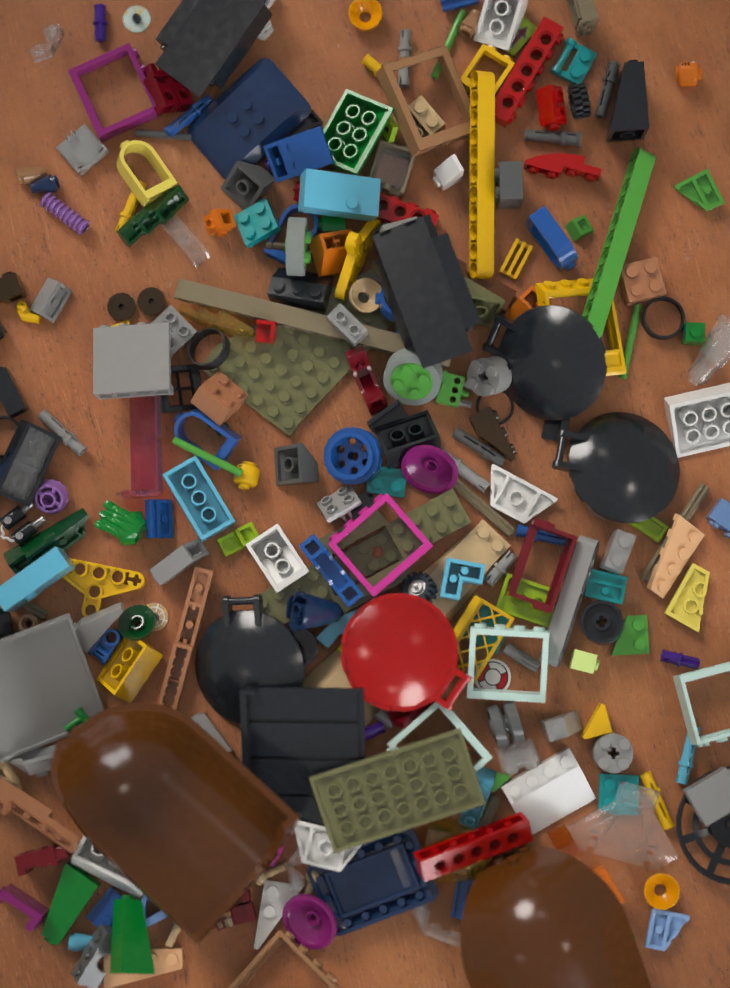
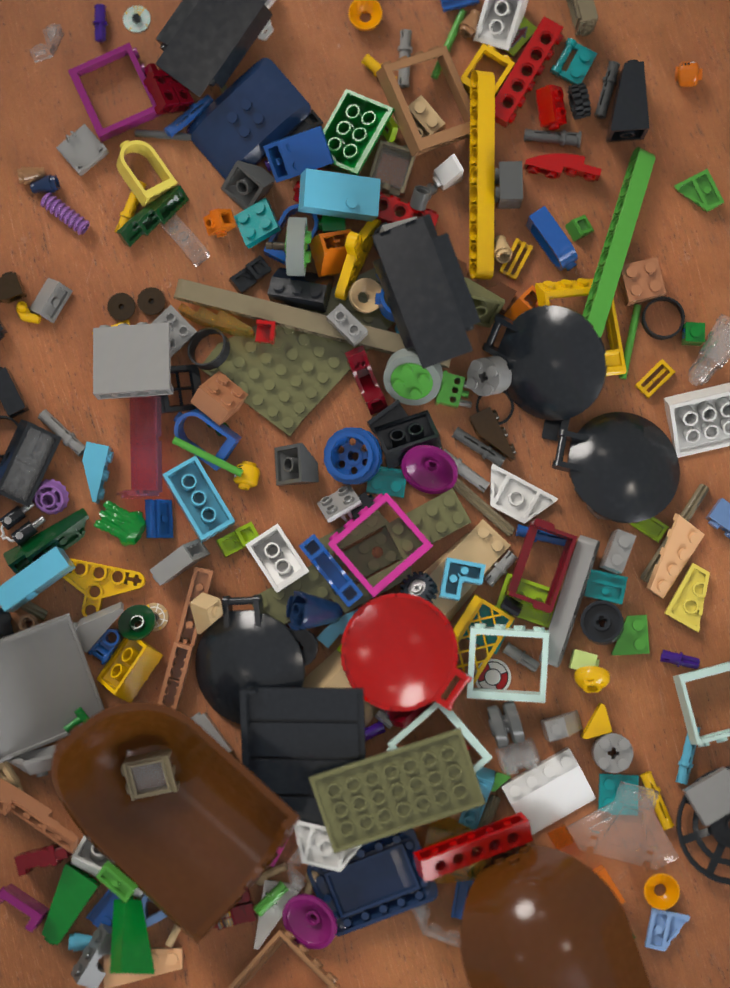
none -> medium azure slope [82,441,114,504]
none -> bright green plate [96,861,138,903]
none -> dark tan window [121,749,180,801]
none -> tan slope [190,592,223,634]
none -> black slope [229,255,272,294]
none -> bright green axle [254,880,289,916]
none -> dark grey pin [410,183,438,211]
none -> tan cone [494,235,513,263]
none -> black slope [500,595,523,617]
none -> yellow piece [574,666,610,693]
none -> yellow tile [635,359,675,399]

